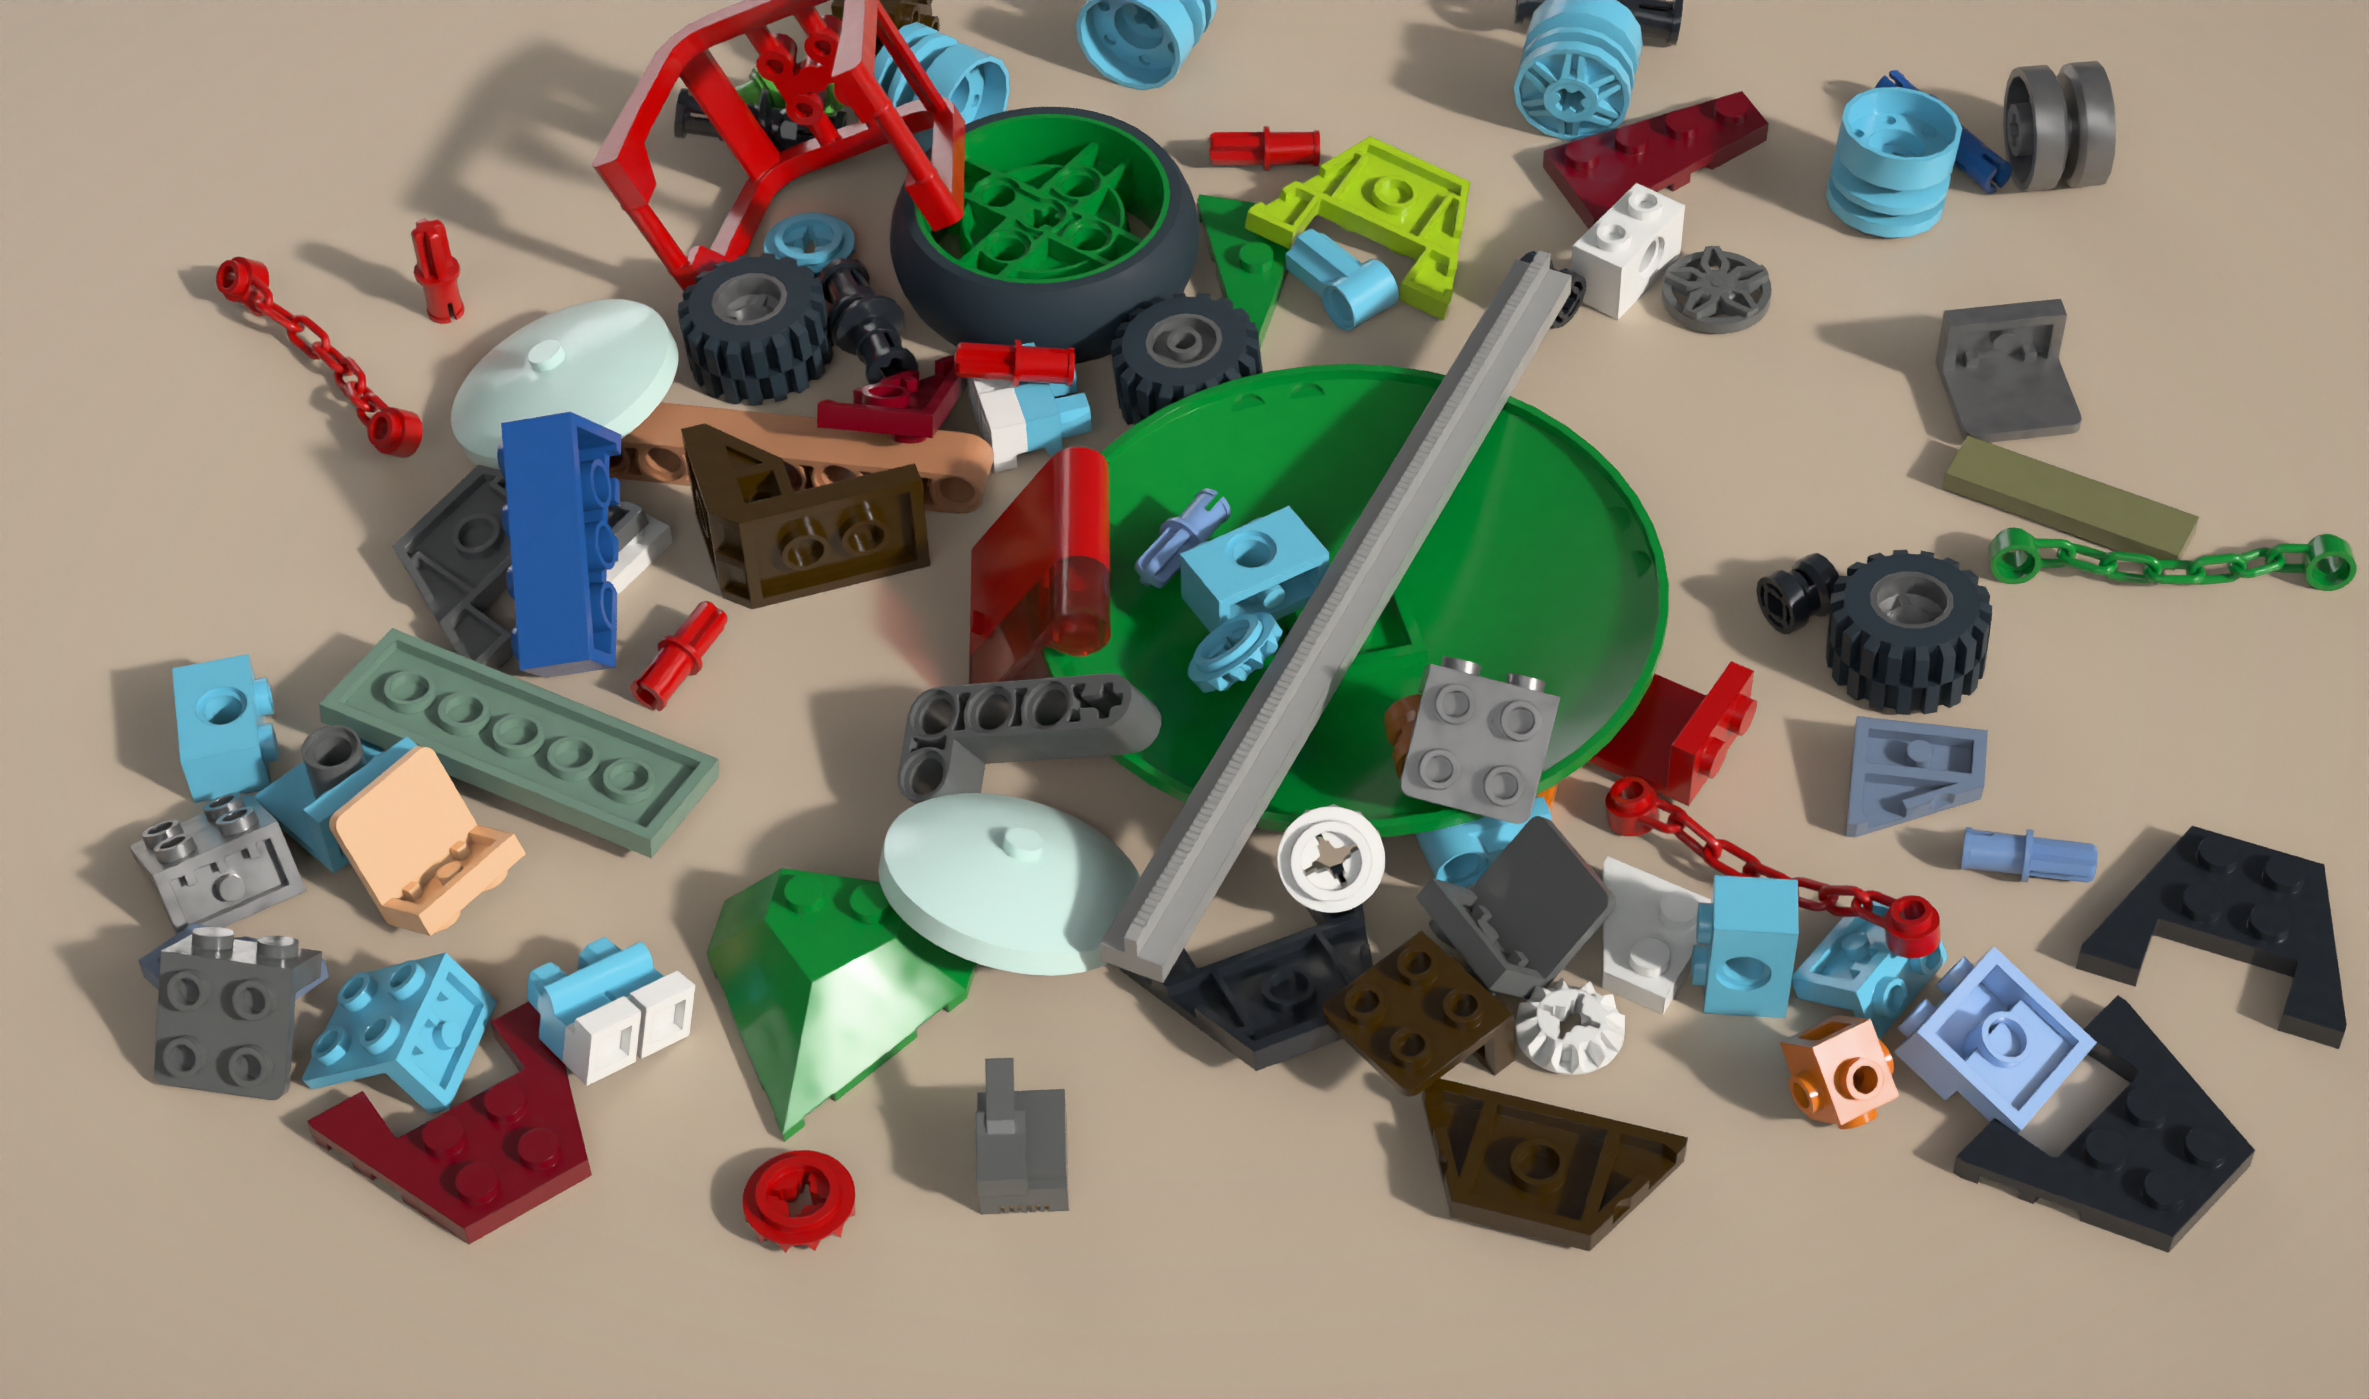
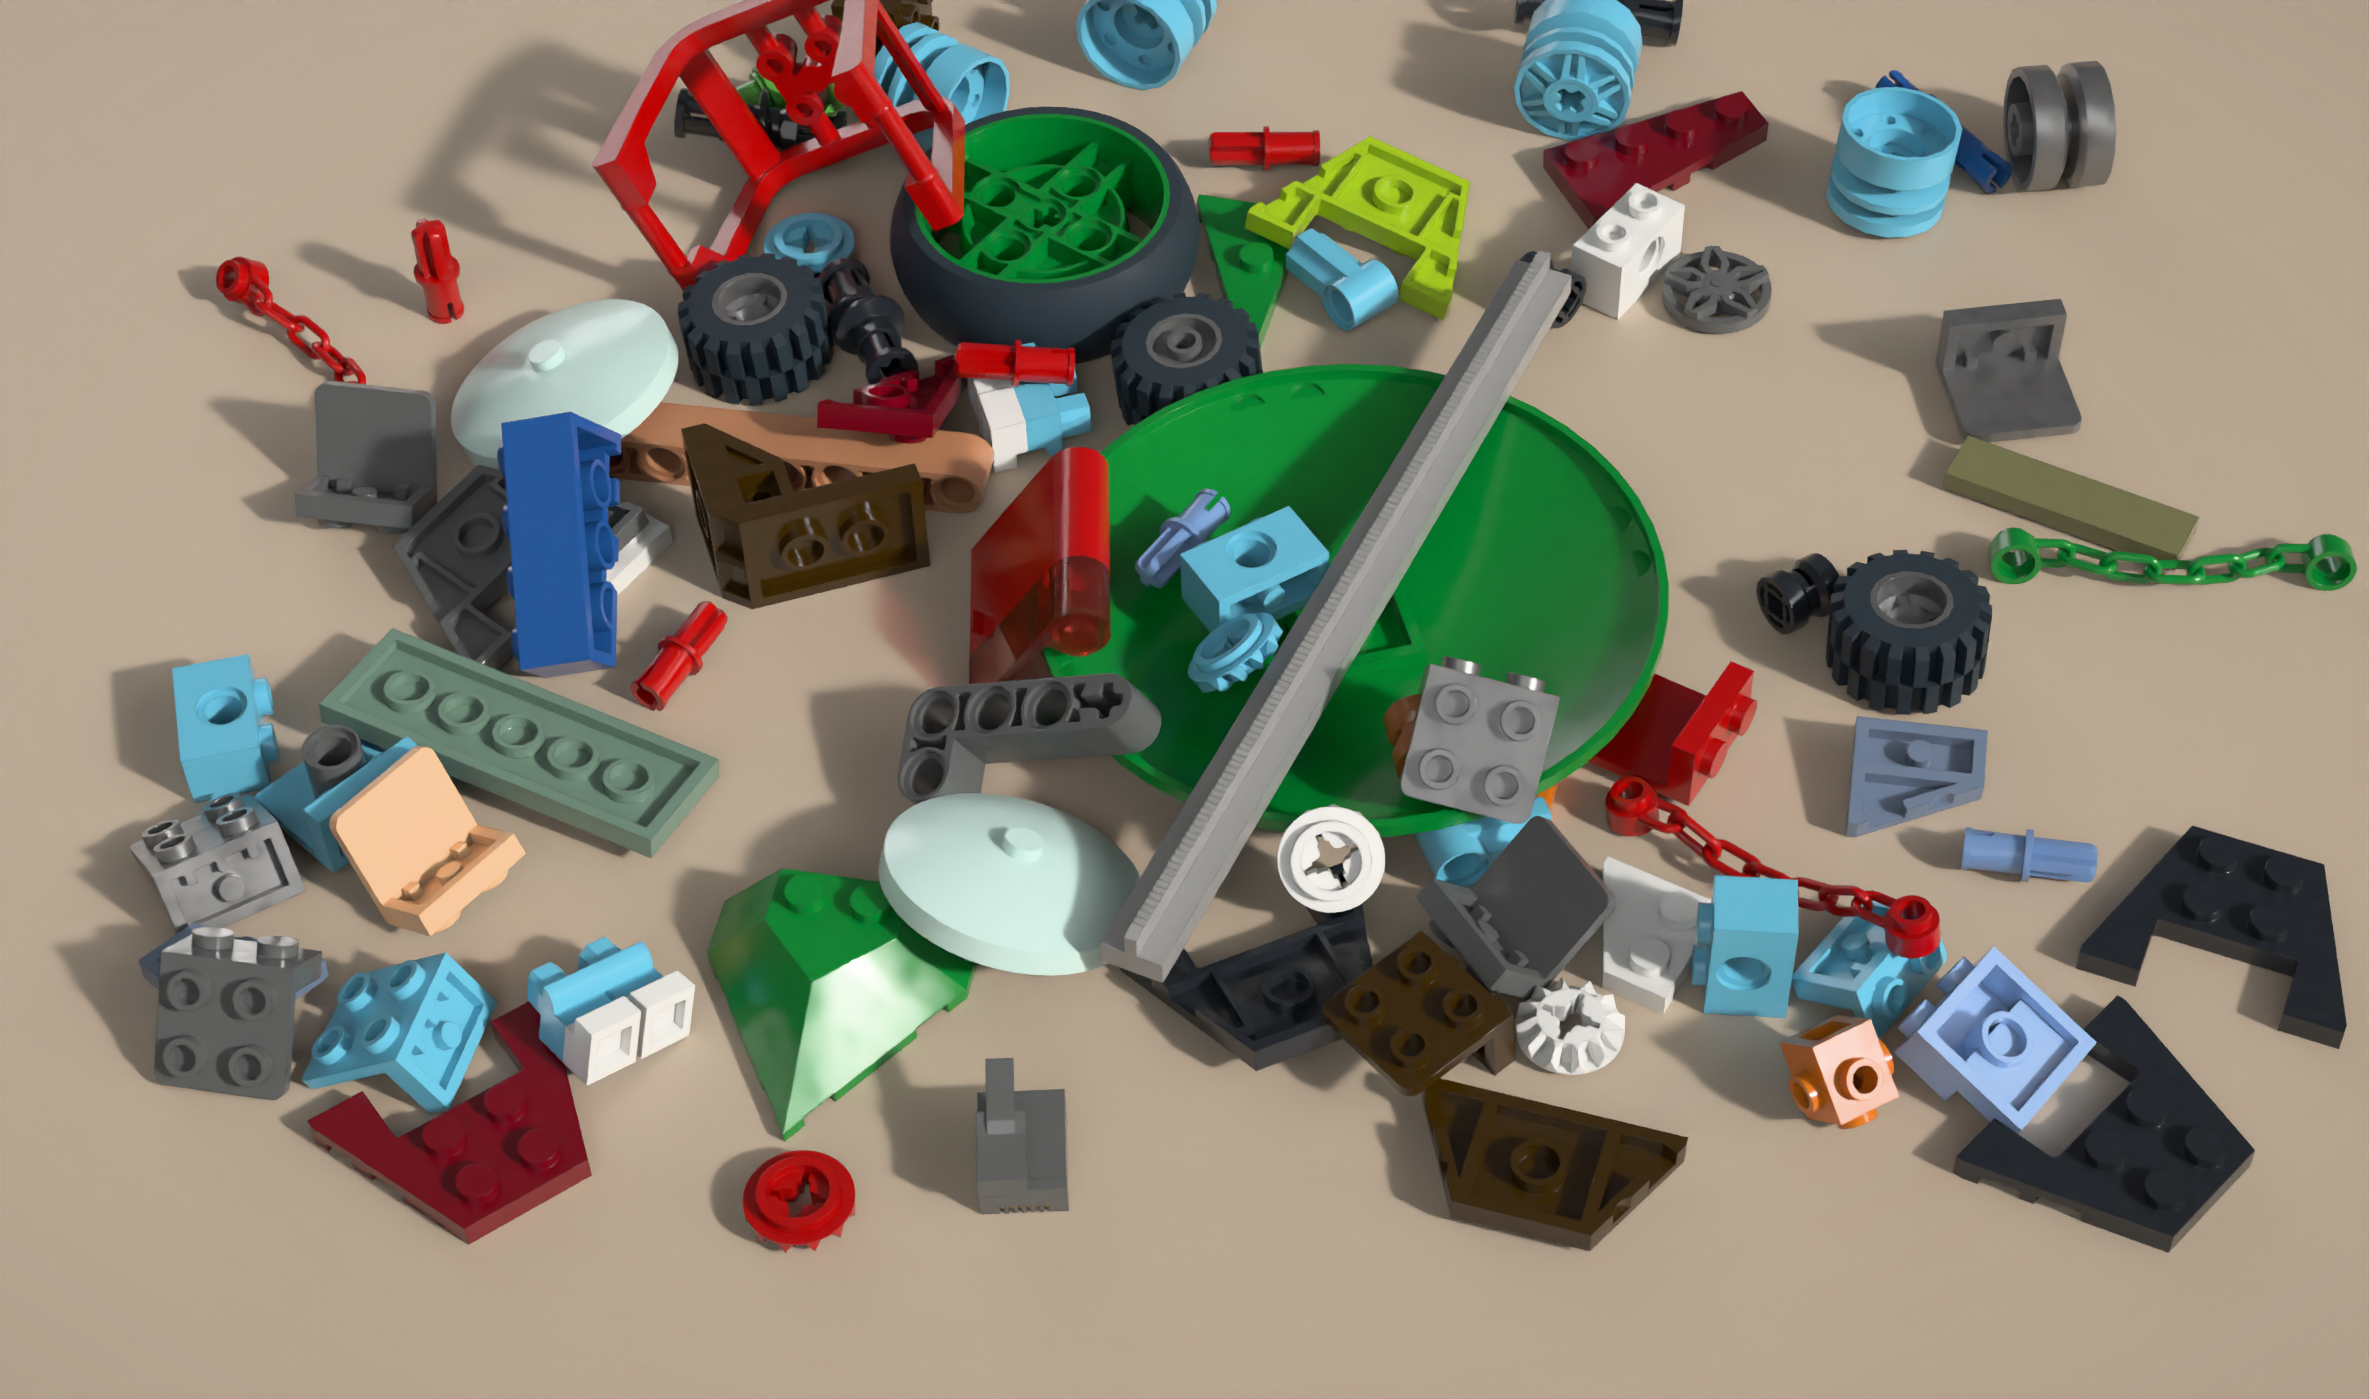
none -> dark grey bracket [295,381,437,534]

